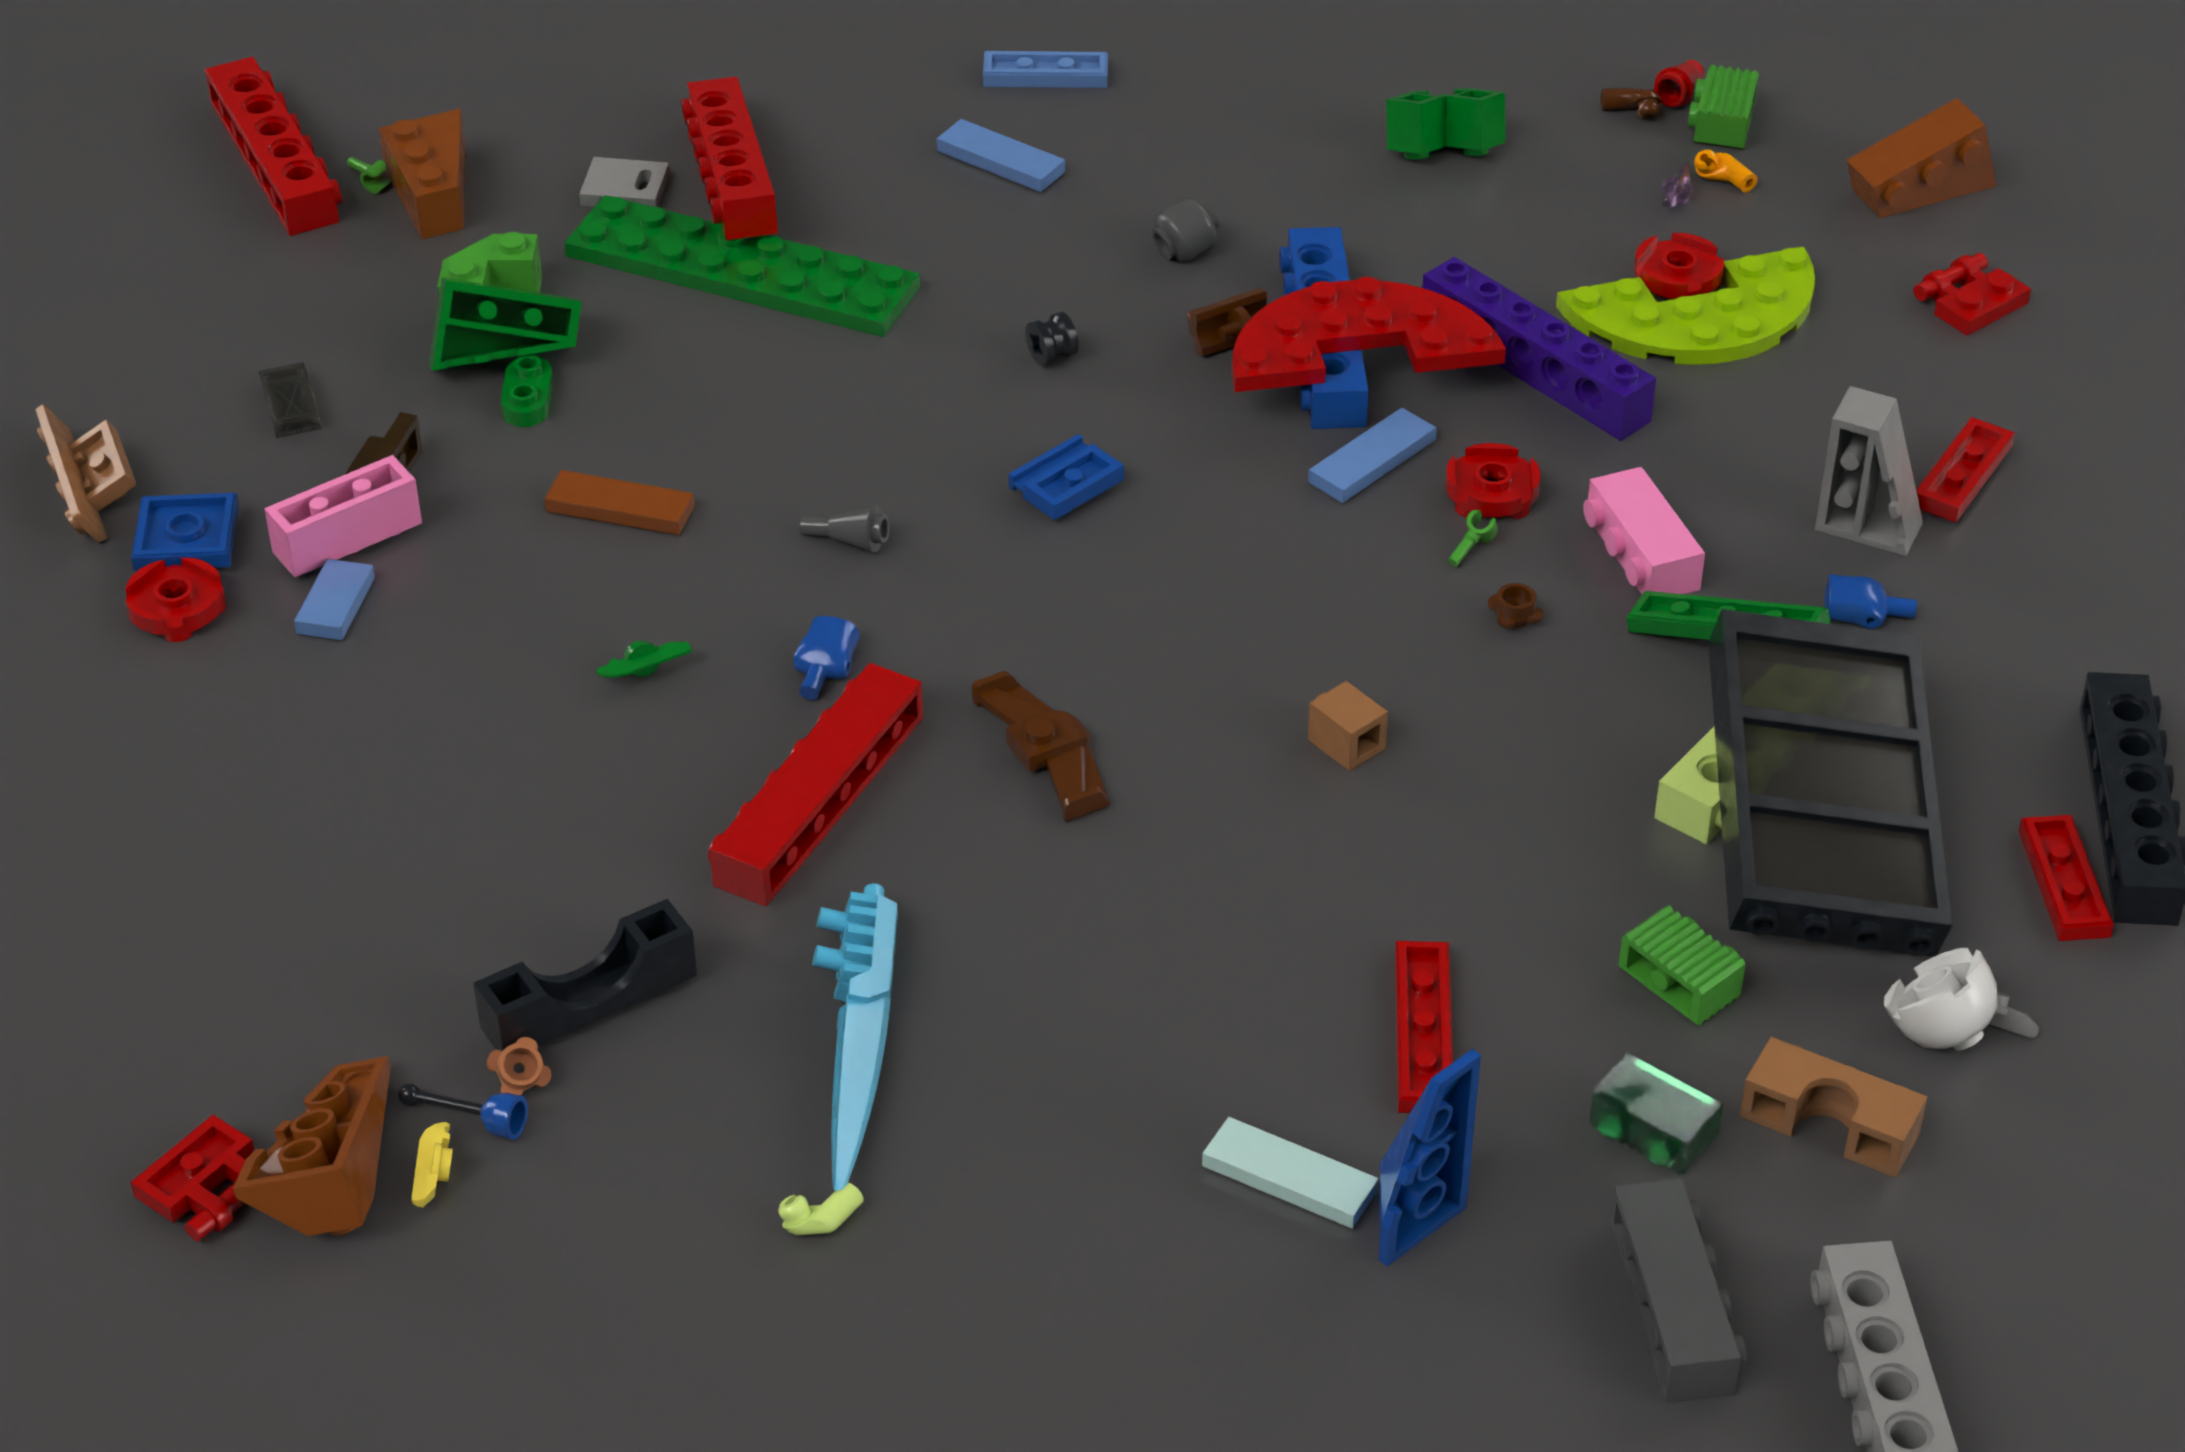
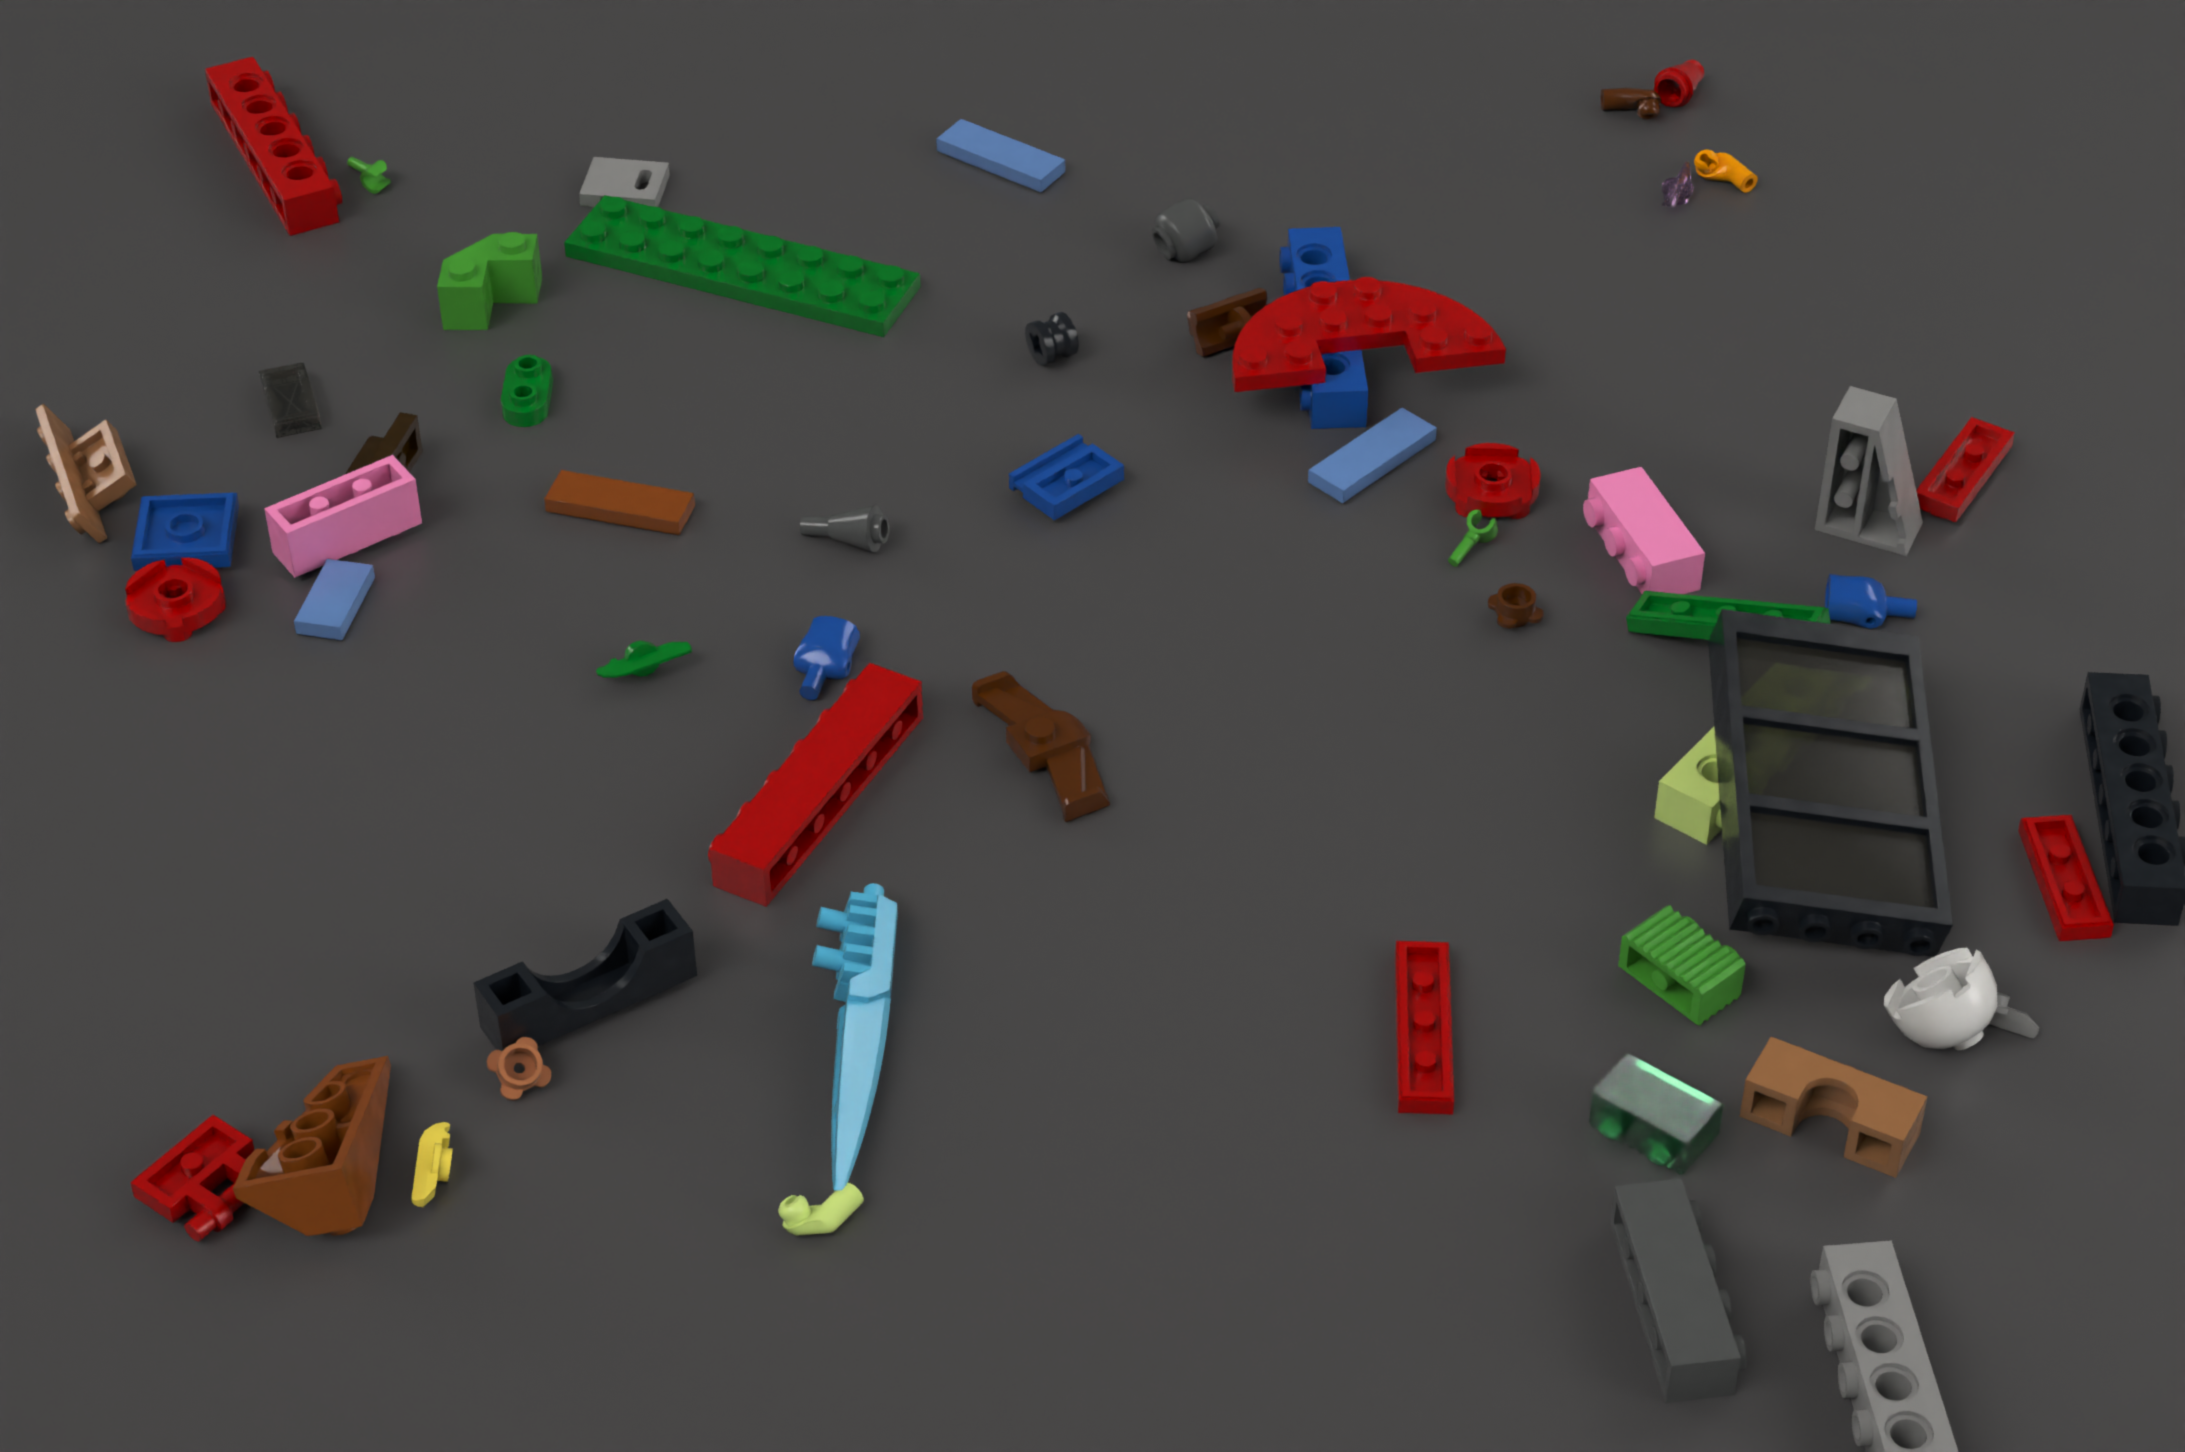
dark orange wedge [378,108,466,239] -> none
blue hinge [398,1083,528,1140] -> none
green wedge [429,277,582,371] -> none
red brick [681,76,778,240] -> none
medium blue tile [983,51,1108,88] -> none
light aqua tile [1202,1116,1379,1229] -> none
medium nougat brick [1308,681,1388,771] -> none
blue wedge [1379,1048,1481,1267] -> none
green brick [1386,88,1506,159] -> none
dark purple brick [1422,257,1656,441] -> none
lime plate [1556,246,1815,365] -> none
red plate [1634,233,1724,299] -> none
bright green brick [1688,64,1759,149] -> none
dark orange wedge [1846,98,1996,218] -> none
red plate [1913,253,2031,336] -> none

